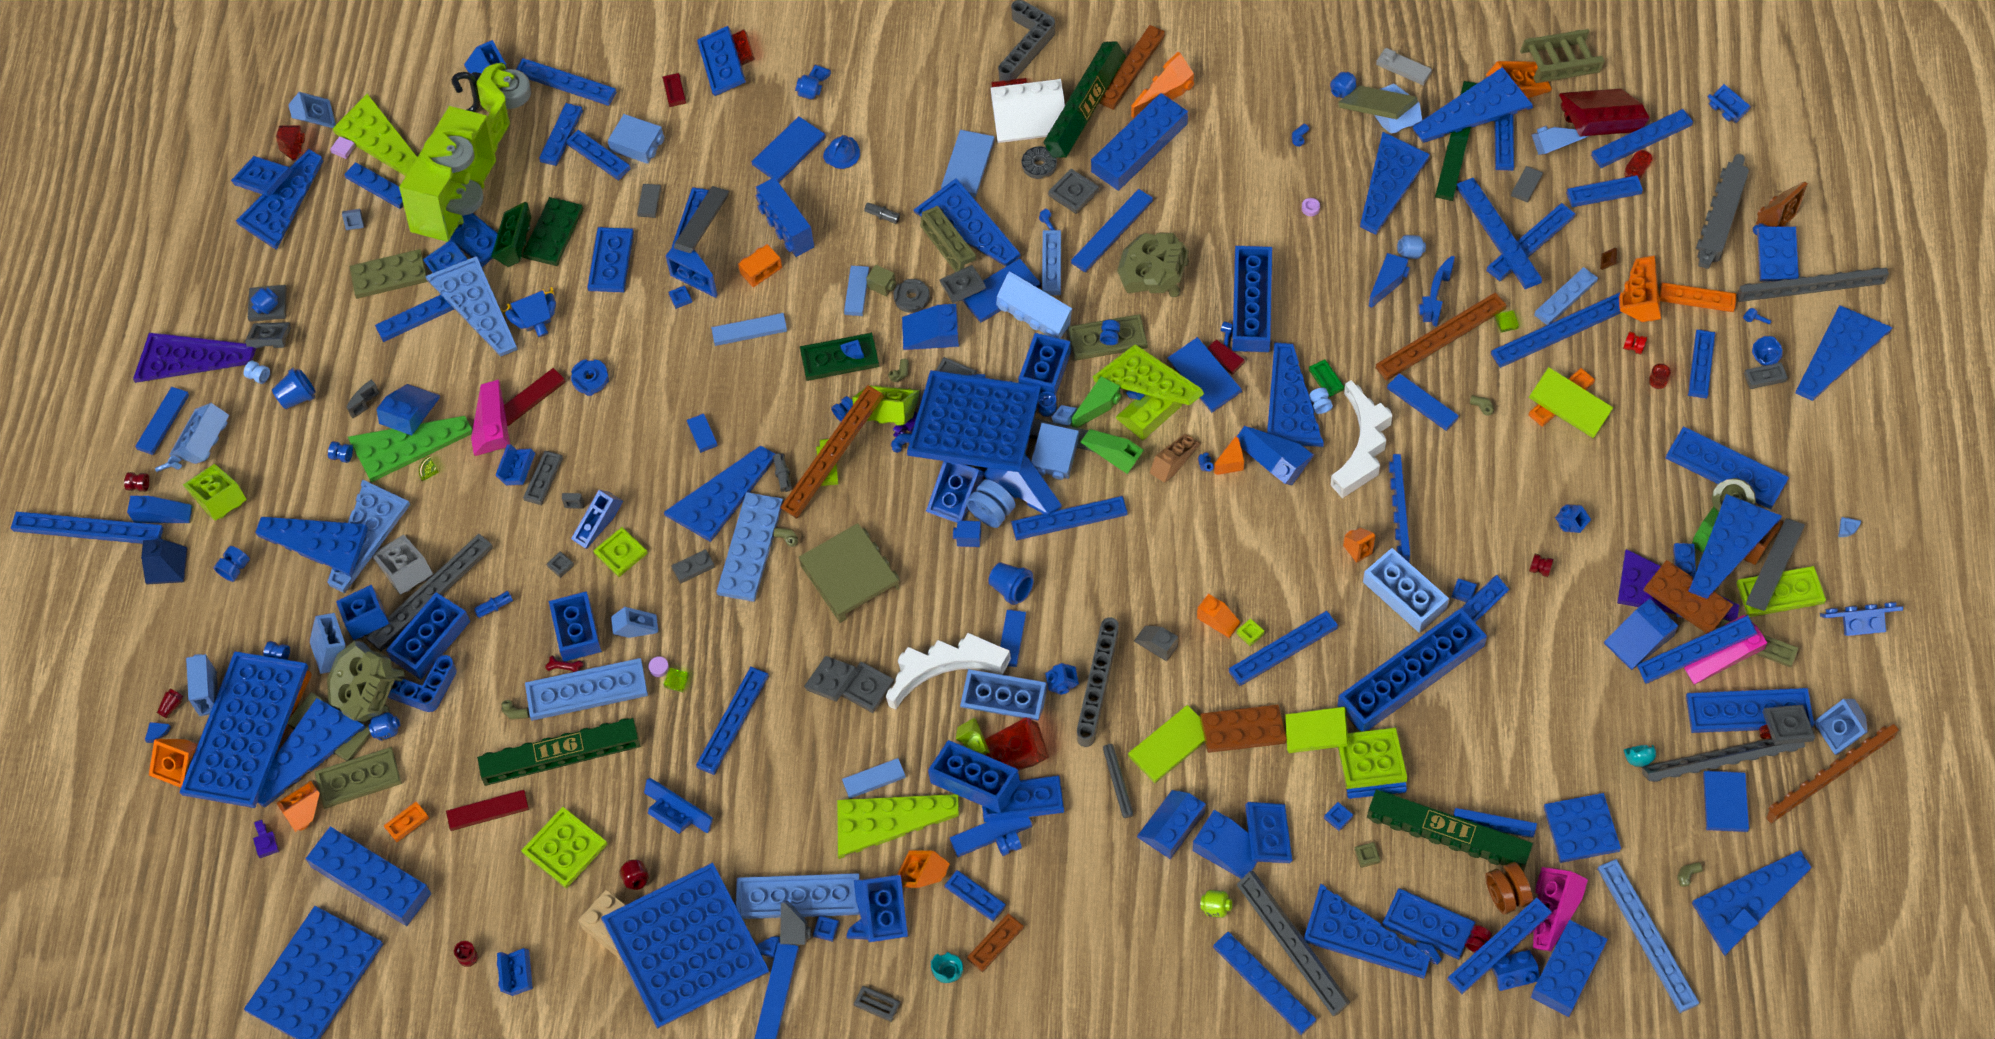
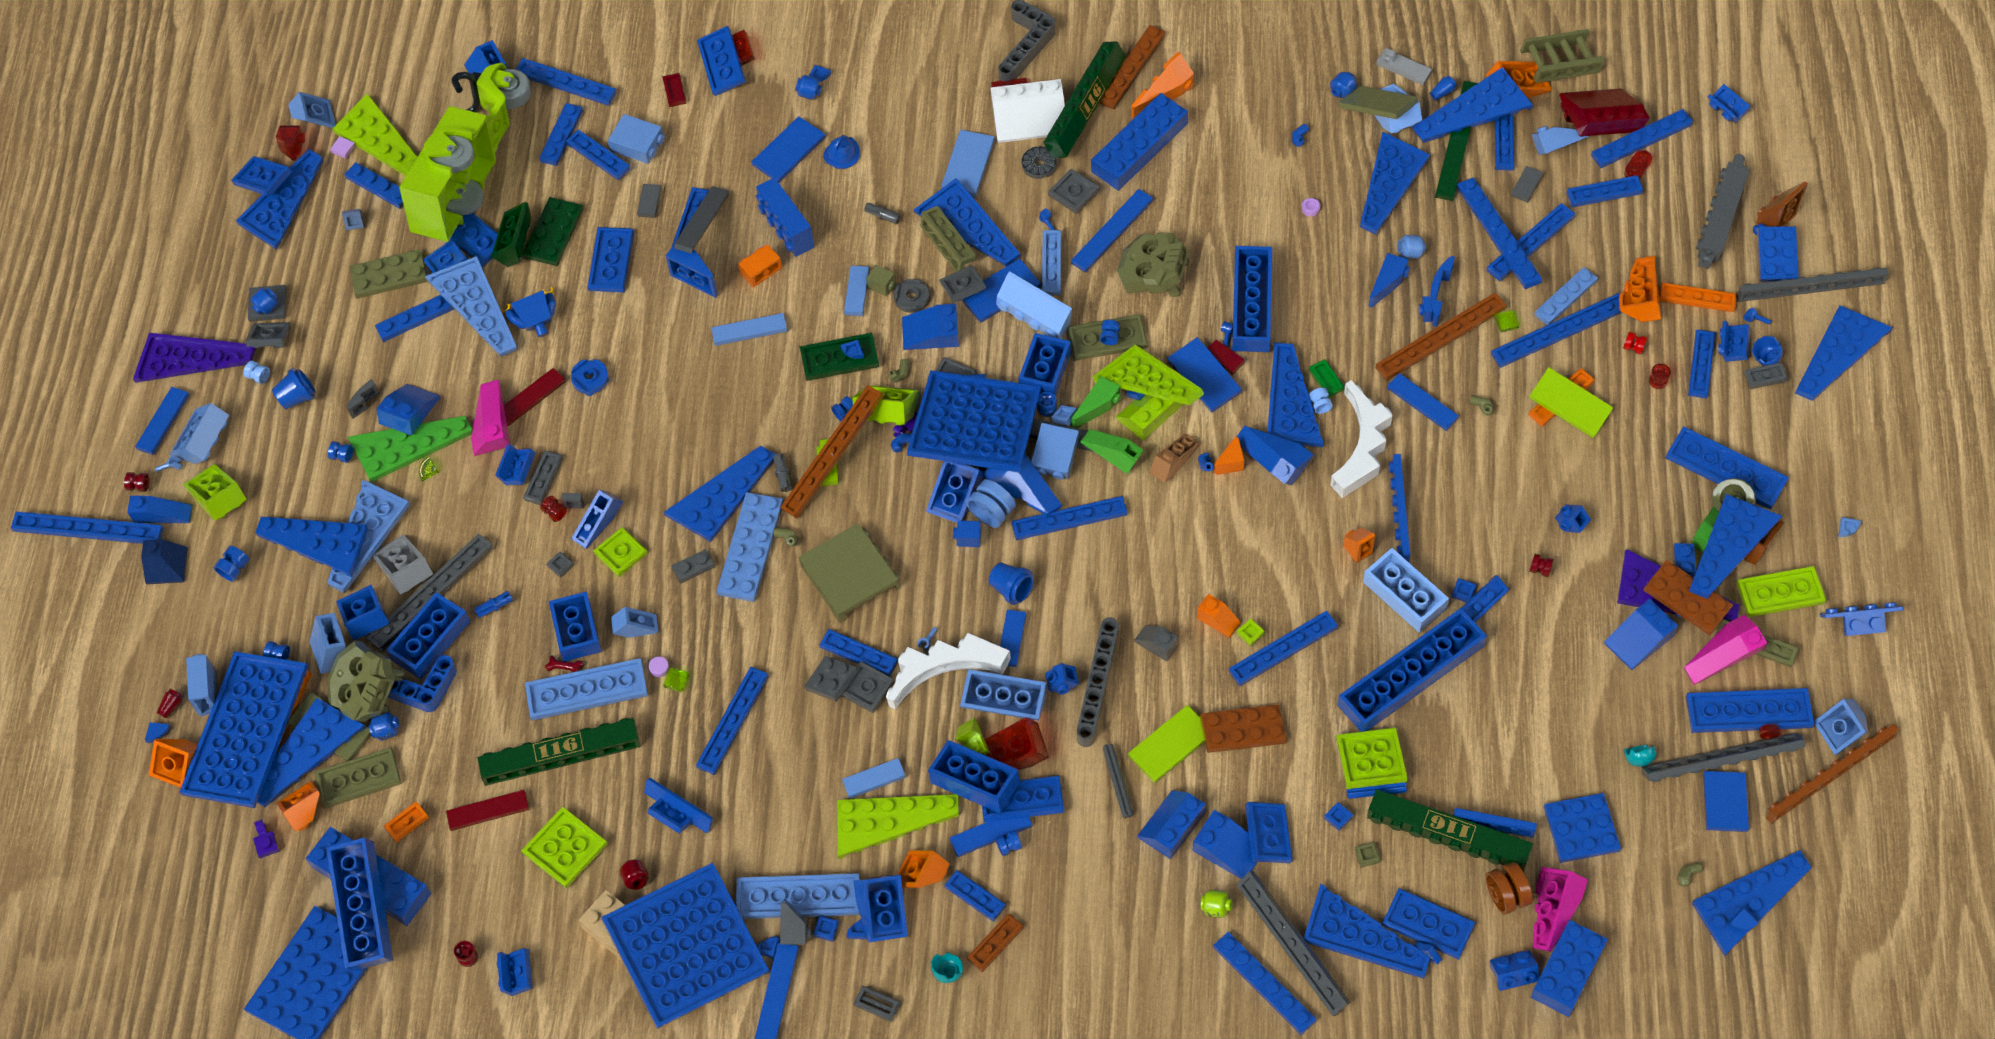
olive arm [501,700,529,720] -> none
blue tile [668,285,692,309] -> none
blue tile [687,414,718,453] -> none
lime tile [1286,707,1348,753] -> none
blue plate [1447,898,1552,995] -> none
dark red wheel [1465,925,1492,953] -> none
medium blue tile [1597,859,1699,1013] -> none
reddish brown slope [1600,247,1617,270] -> none
blue tile [1637,615,1757,684] -> none
dark grey tile [1746,518,1805,611] -> none
dark grey tile [1762,705,1815,745] -> none
none -> blue brick [326,838,393,971]
none -> clear red wheel [540,496,567,522]
none -> blue tile [819,629,898,677]
none -> medium blue hand [917,627,937,651]
none -> blue cone [1430,76,1457,101]
none -> blue bracket [1718,321,1750,362]

